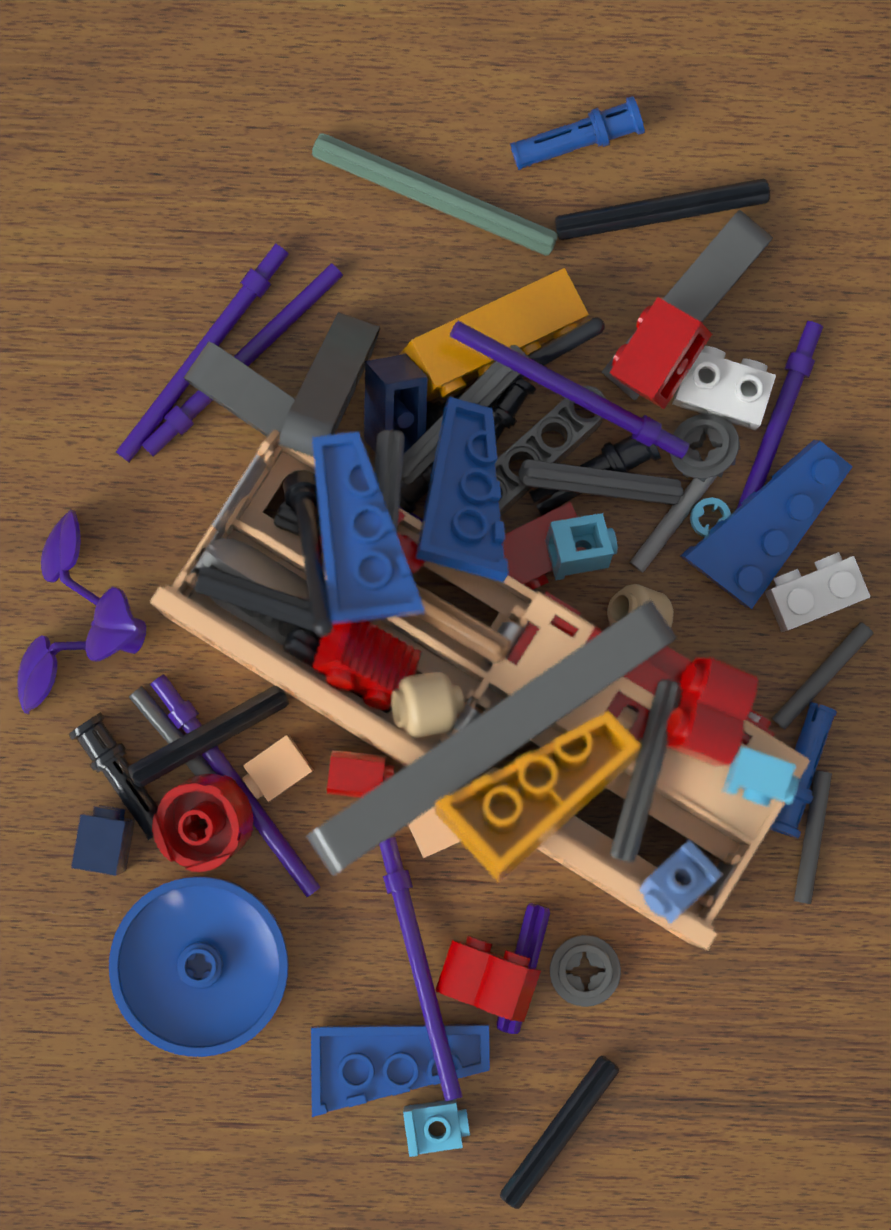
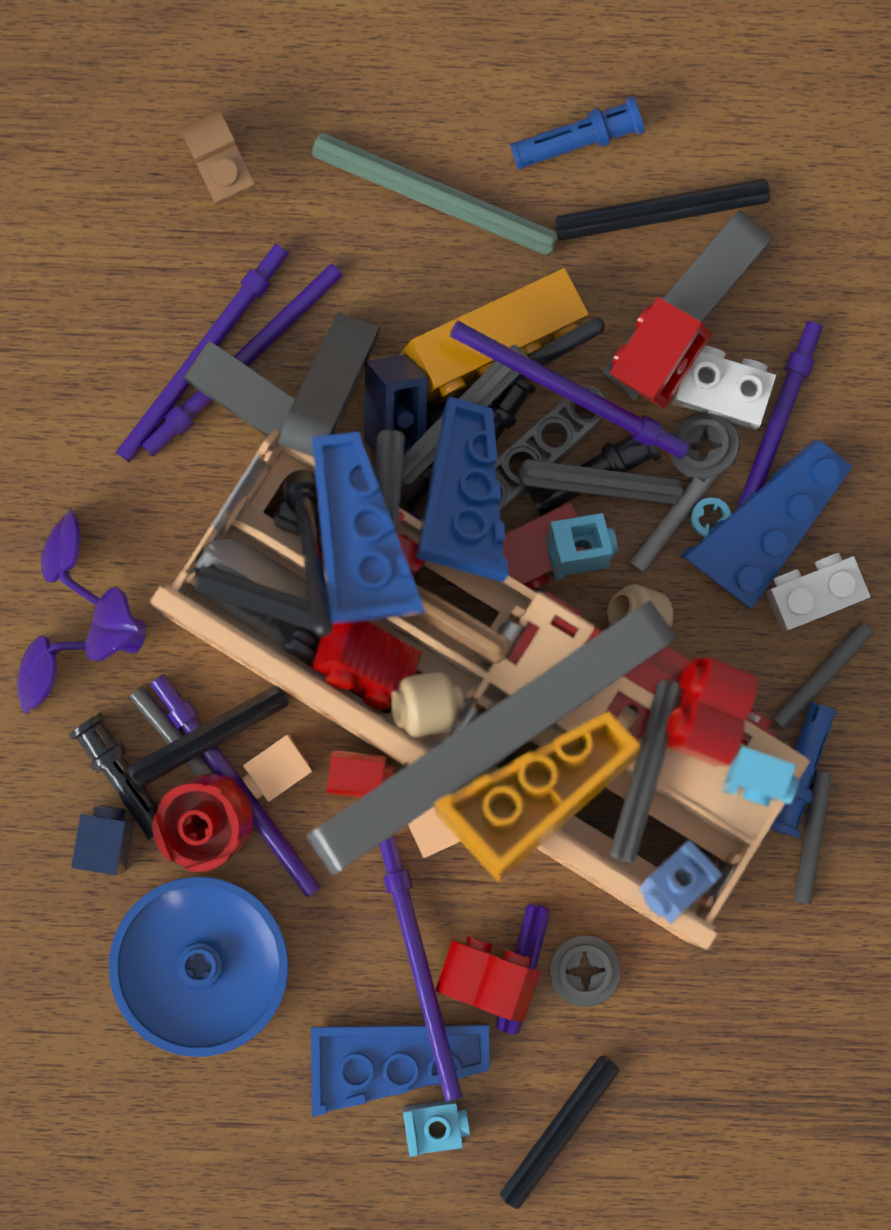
none -> medium nougat brick [180,110,256,206]

